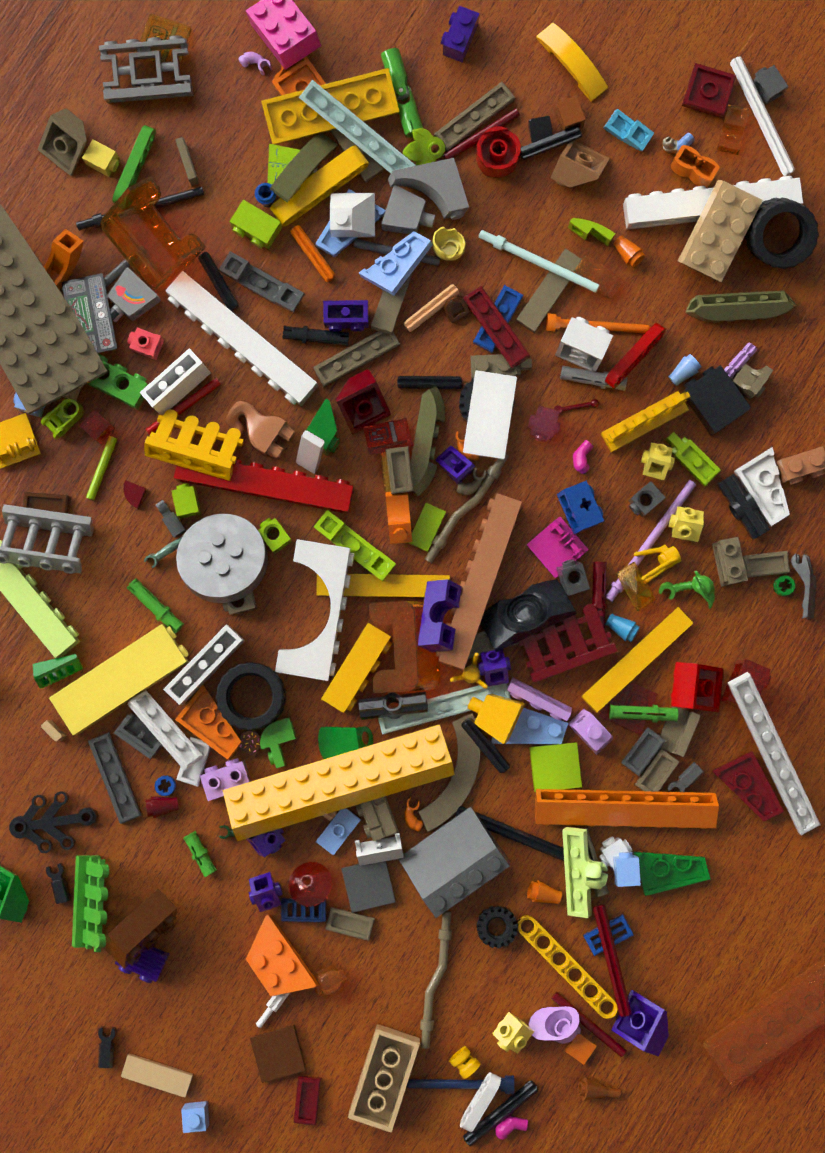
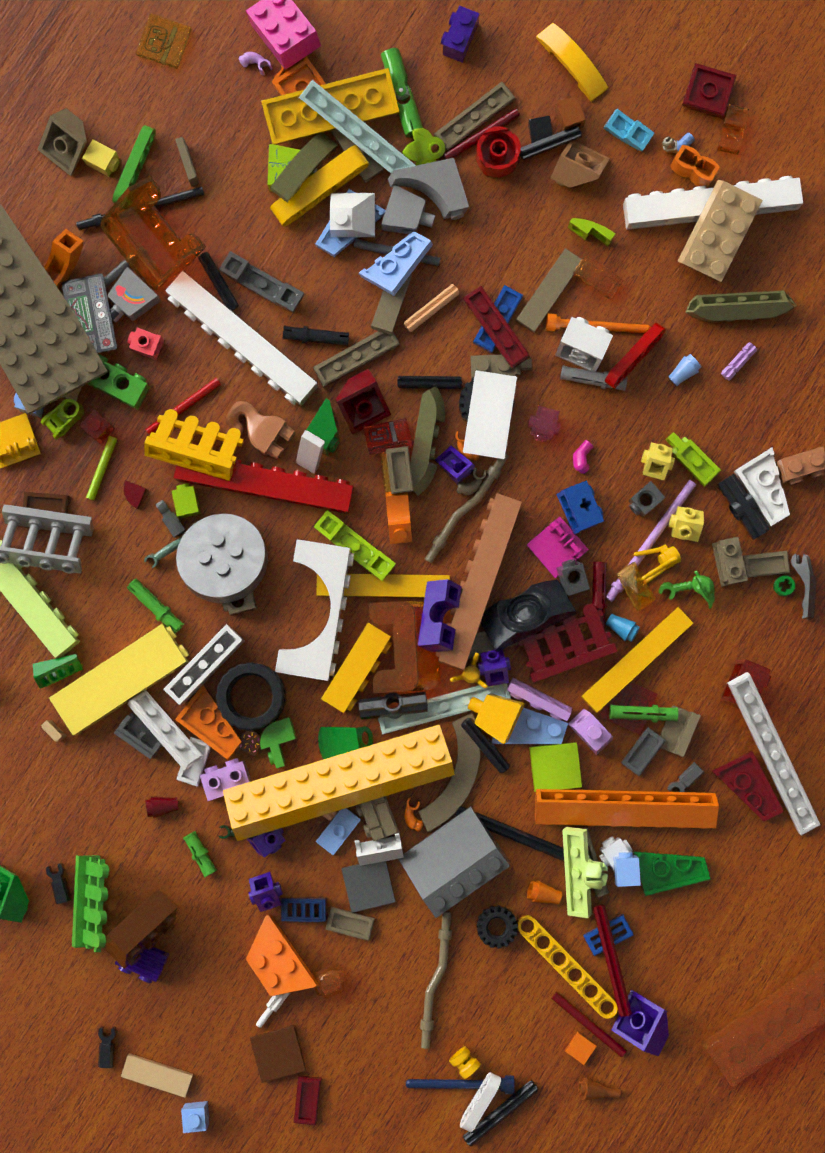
black plant [9,791,97,853] -> none
dark grey tile [88,732,142,824] -> none
light grey fence [99,35,194,103] -> none
white brick [140,348,211,415] -> none
blue bush [154,775,176,796] -> none
lime brick [229,200,282,250] -> none
blue cone [255,183,276,207] -> none
lime brick [258,518,292,554] -> none
clear red dish [288,862,332,907] -> none
orange axle [290,225,335,282] -> none
dark purple brick [323,300,369,332] -> none
tan brick [348,1024,420,1133] -> none
lime tile [408,503,446,552] -> none
light yellow hair [432,226,466,261] -> none
reddish brown tile [444,296,470,323] -> none
light aqua bar [478,230,600,293] -> none
light yellow brick [493,1012,534,1054] -> none
dark pink arm [495,1116,528,1140] -> none
lavender piece [529,1006,581,1043] -> none
dark red hinge [554,399,599,415] -> none
yellow fence [601,391,691,453] -> none
orange cone [613,235,645,268] -> none
dark tan tile [634,748,679,792] -> none
red slope [671,662,724,712] -> none
black brick [682,365,751,437] -> none
white axle [730,56,795,176] -> none
dark tan brick [732,364,773,401] -> none
black tyre [745,197,819,269] -> none
dark grey brick [753,65,788,105] -> none

